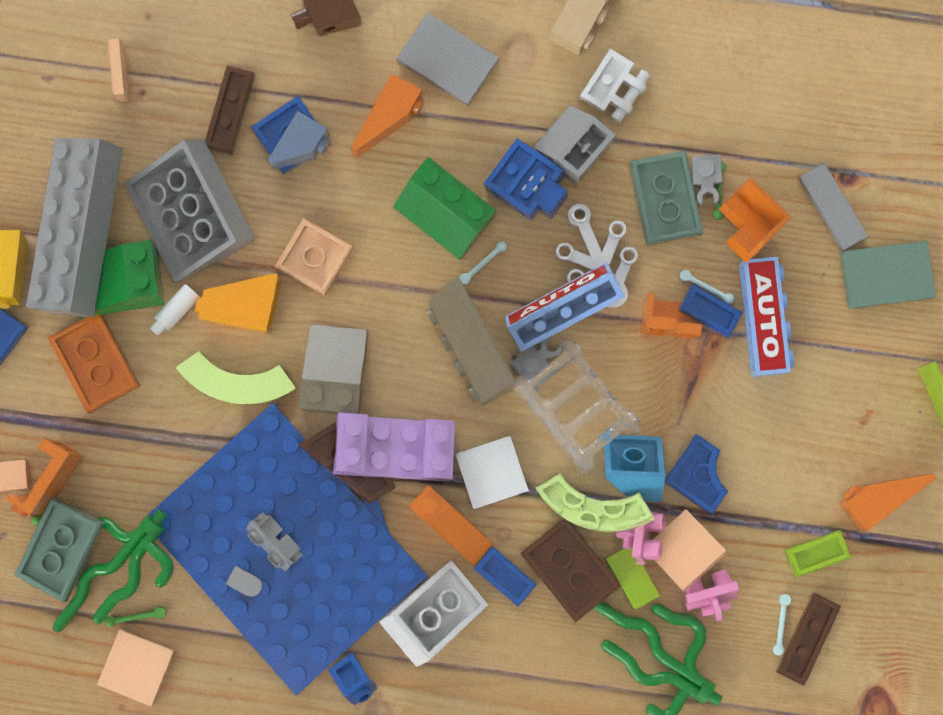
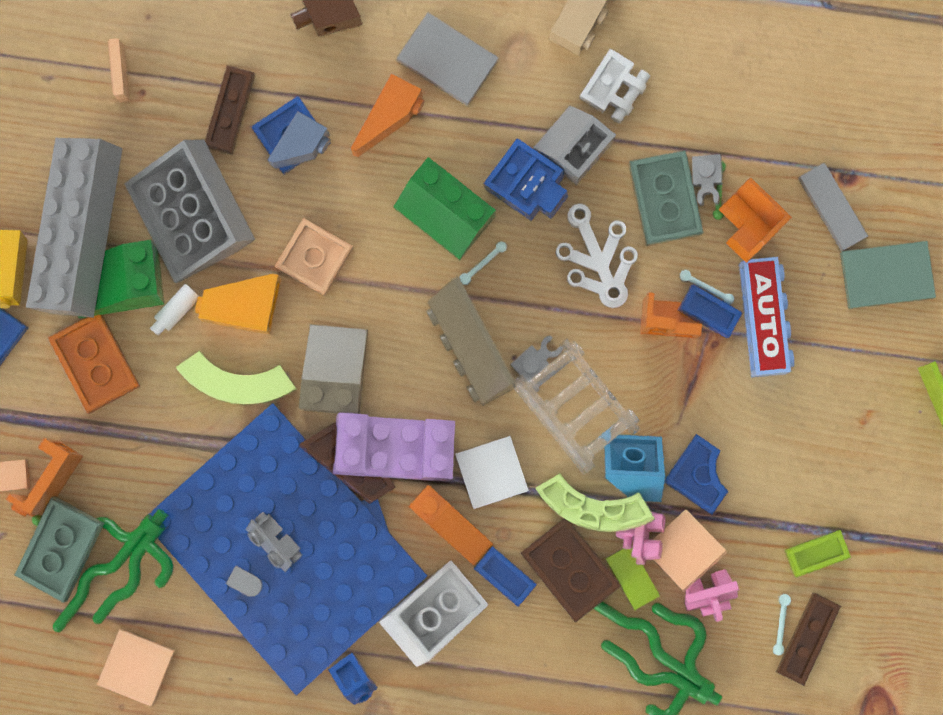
bright green hinge [104,607,166,627] -> none
light blue brick [505,262,625,352] -> none
orange slope [839,474,936,531] -> none

